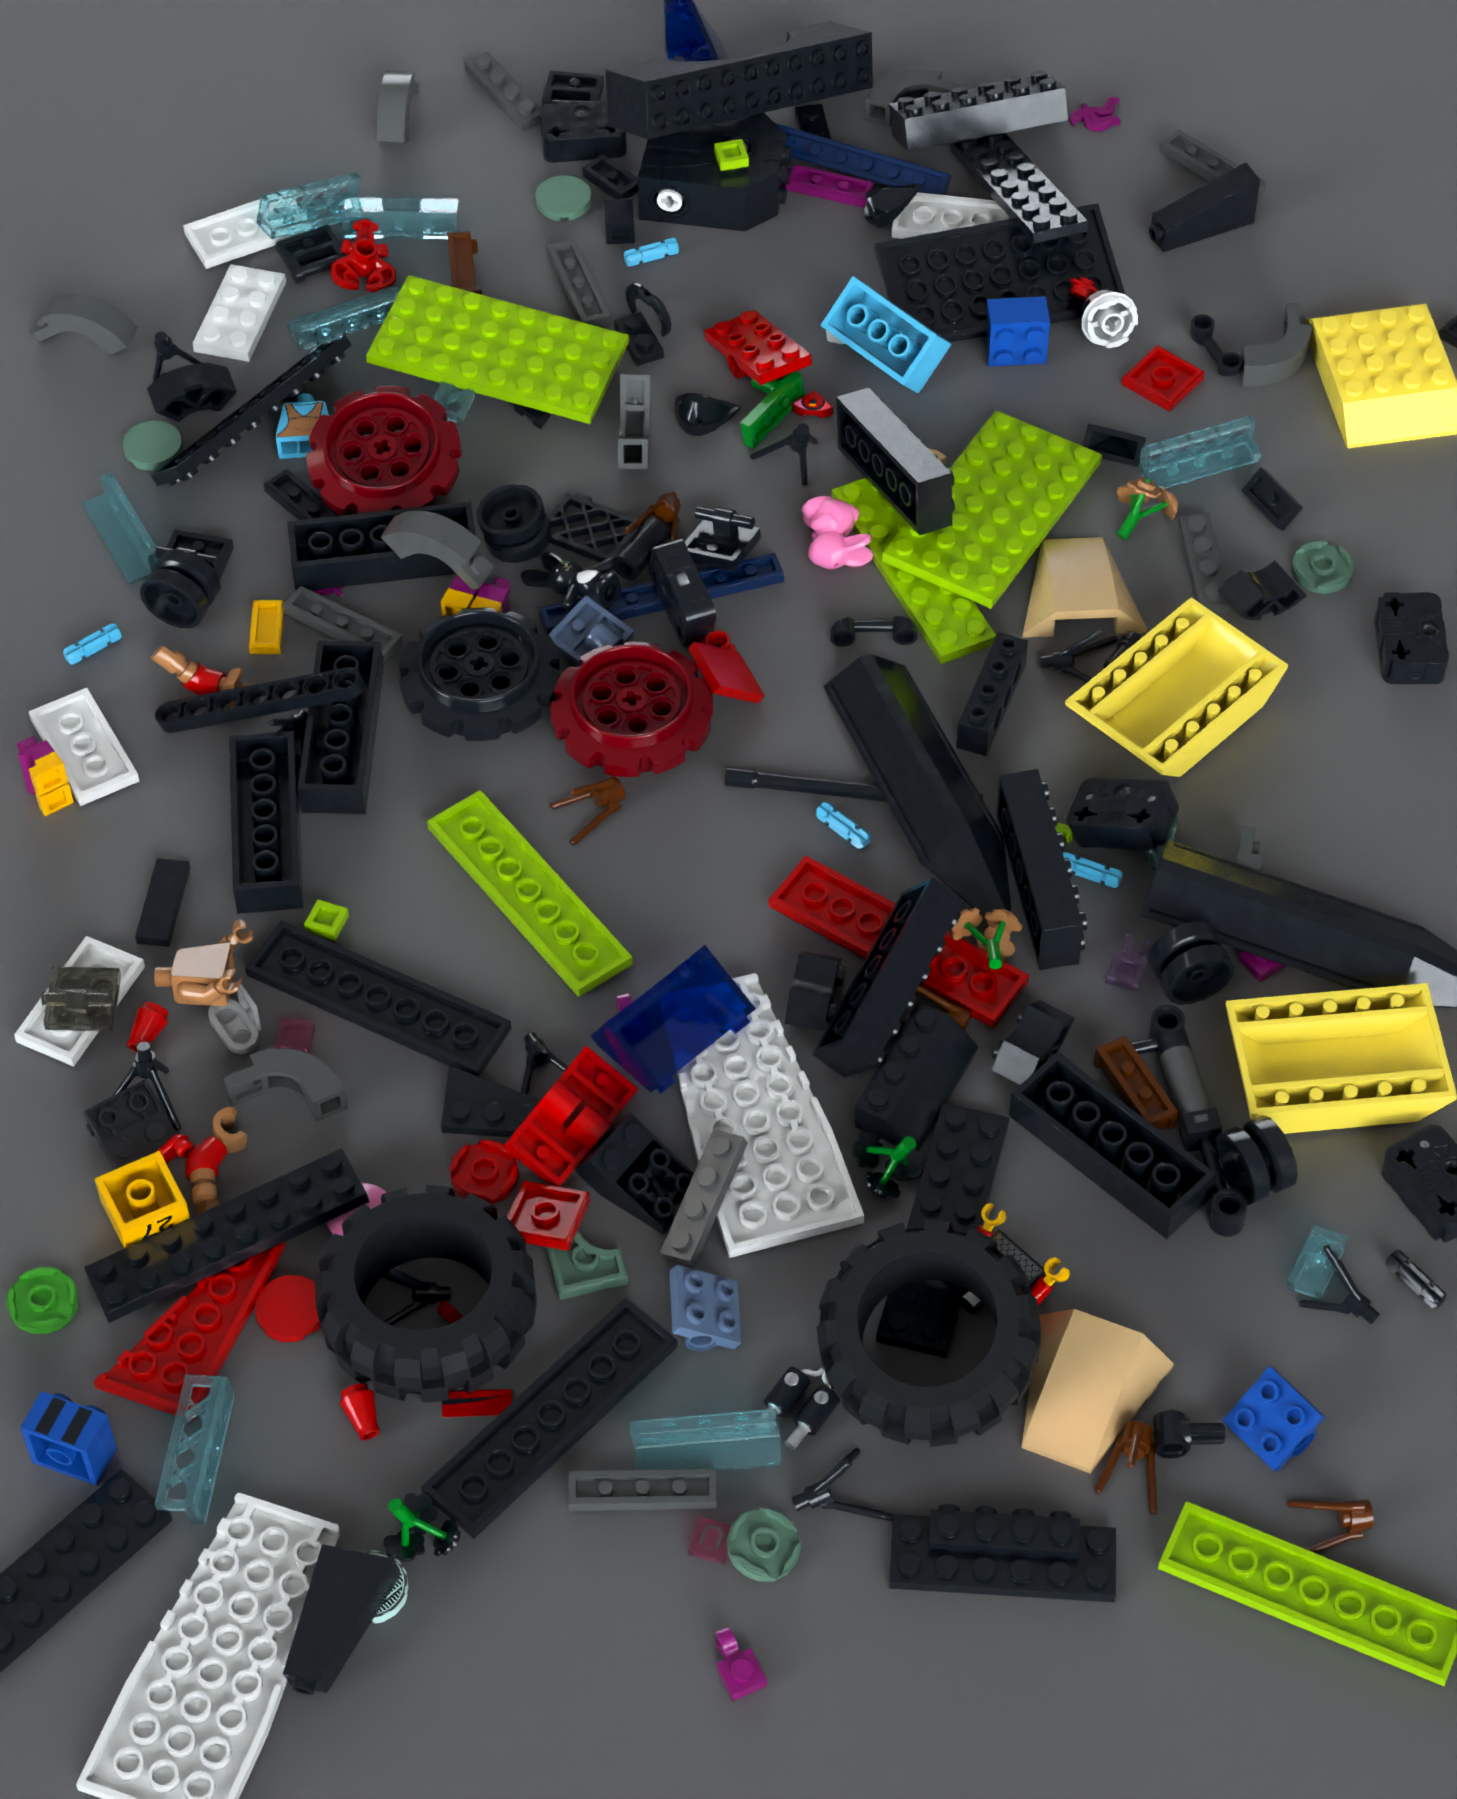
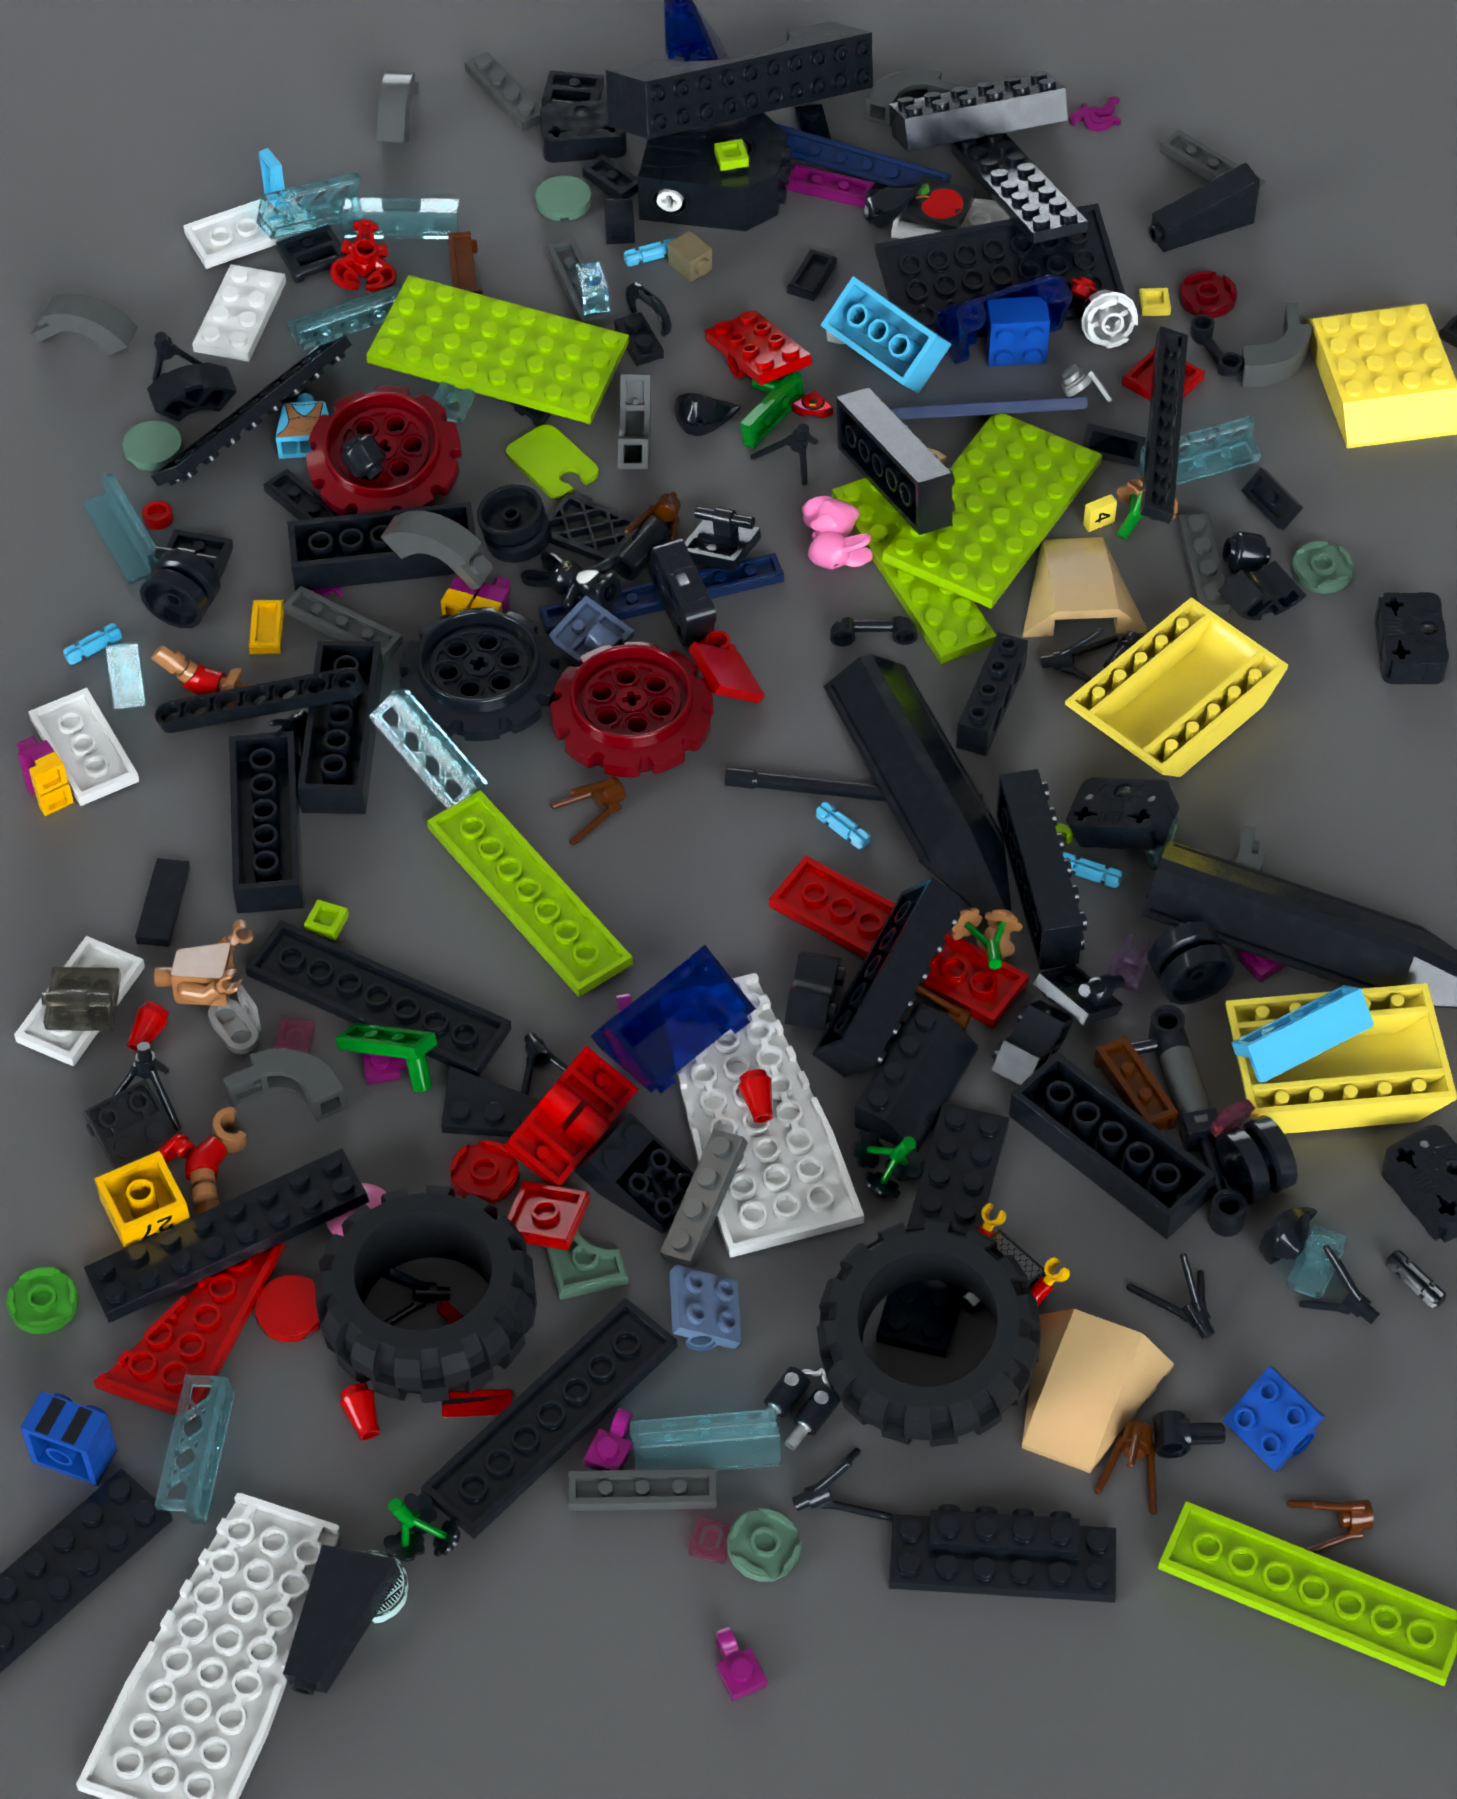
none -> clear light blue tile [105,642,147,710]
none -> red tile [142,501,174,530]
none -> medium azure tile [259,148,287,211]
none -> green piece [335,1023,437,1092]
none -> black head [341,432,386,479]
none -> magenta plate [363,1053,408,1085]
none -> clear light blue fence [368,689,488,809]
none -> lime piece [506,424,599,500]
none -> clear light blue leg [575,261,610,315]
none -> magenta plate [583,1408,634,1471]
none -> dark tan brick [668,230,712,283]
none -> red cone [738,1069,774,1123]
none -> black tile [787,249,837,301]
none -> dark blue tile [888,396,1088,420]
none -> tile [903,177,976,231]
none -> clear blue windscreen [937,274,1073,364]
none -> black plate [1033,964,1125,1025]
none -> light grey bracket [1061,364,1112,402]
none -> light yellow tile [1083,494,1117,532]
none -> black plant [1126,1253,1215,1339]
none -> light yellow tile [1138,288,1171,316]
none -> black plate [1140,326,1188,524]
none -> dark red tile [1178,271,1237,318]
none -> clear pink tile [1209,1099,1256,1137]
none -> black head [1222,531,1271,572]
none -> medium azure panel [1231,985,1374,1082]
none -> black piece [1259,1207,1318,1264]

